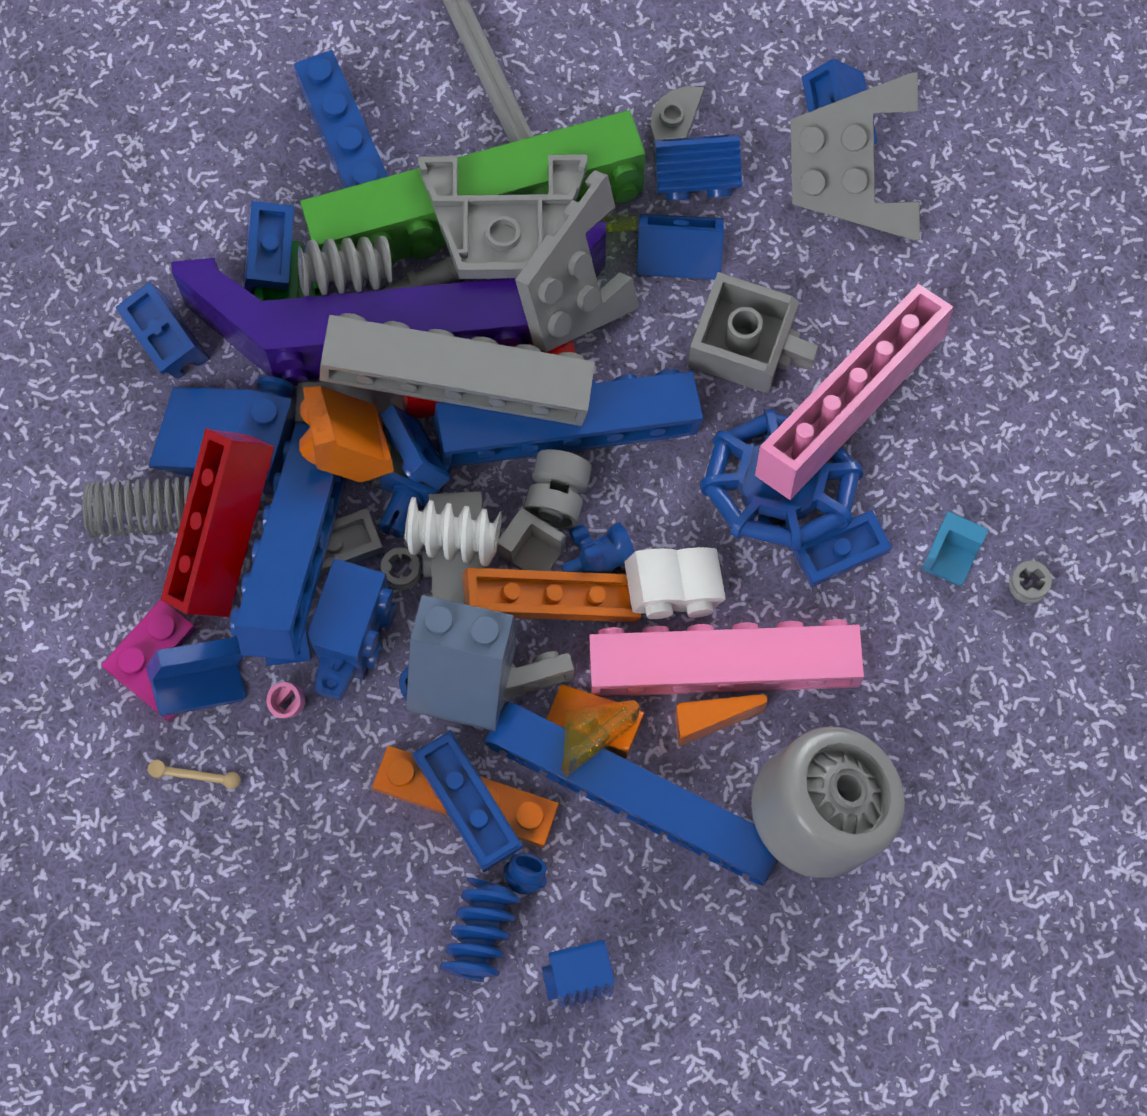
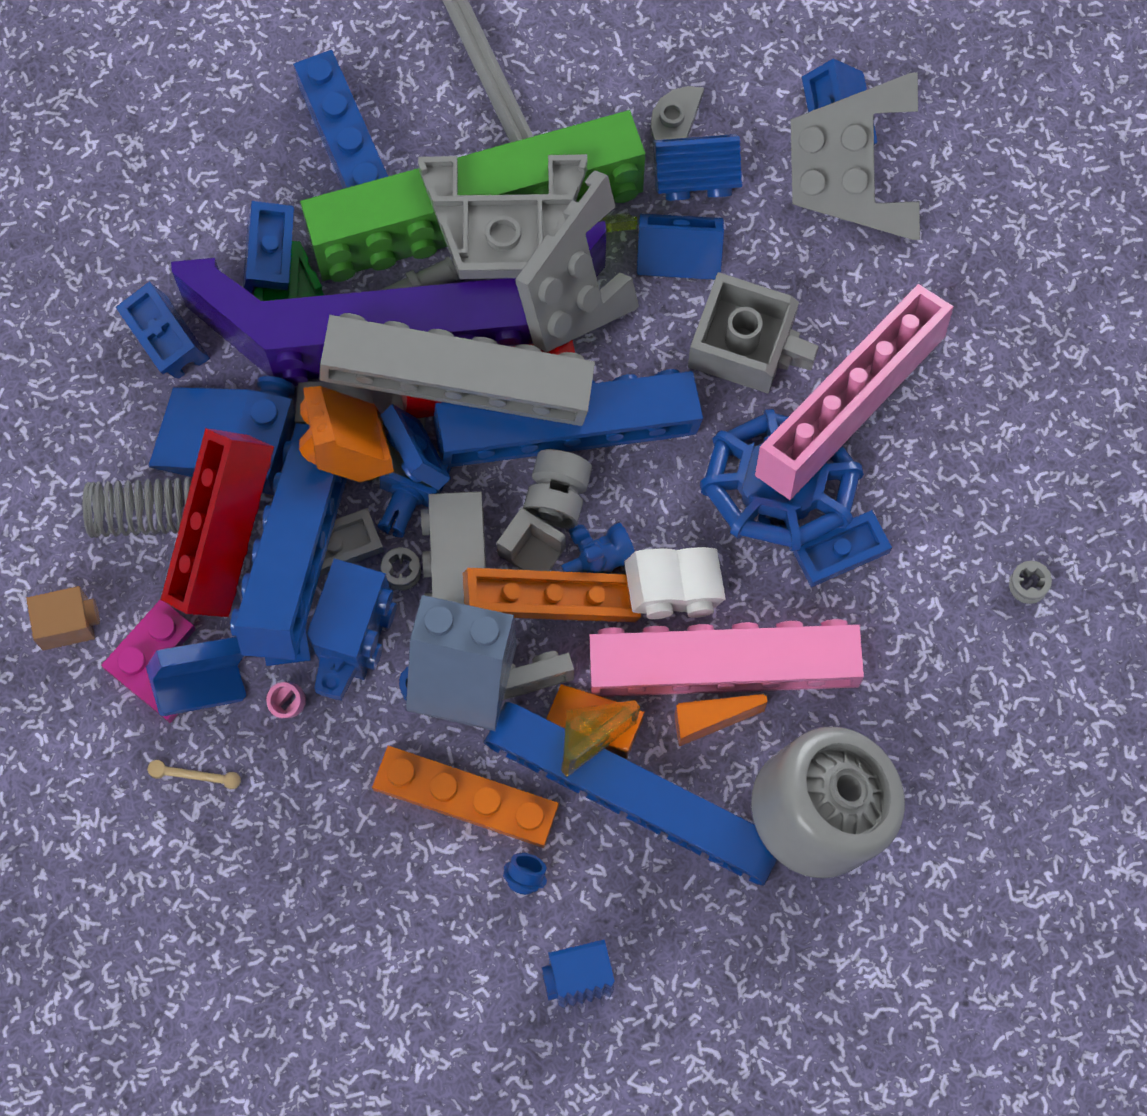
light grey piece [298,236,392,296] -> none
white piece [405,497,502,566] -> none
blue tile [412,730,523,873] -> none
blue piece [440,878,521,982] -> none
dark azure panel [921,511,989,586] -> none
none -> medium nougat brick [26,586,100,651]

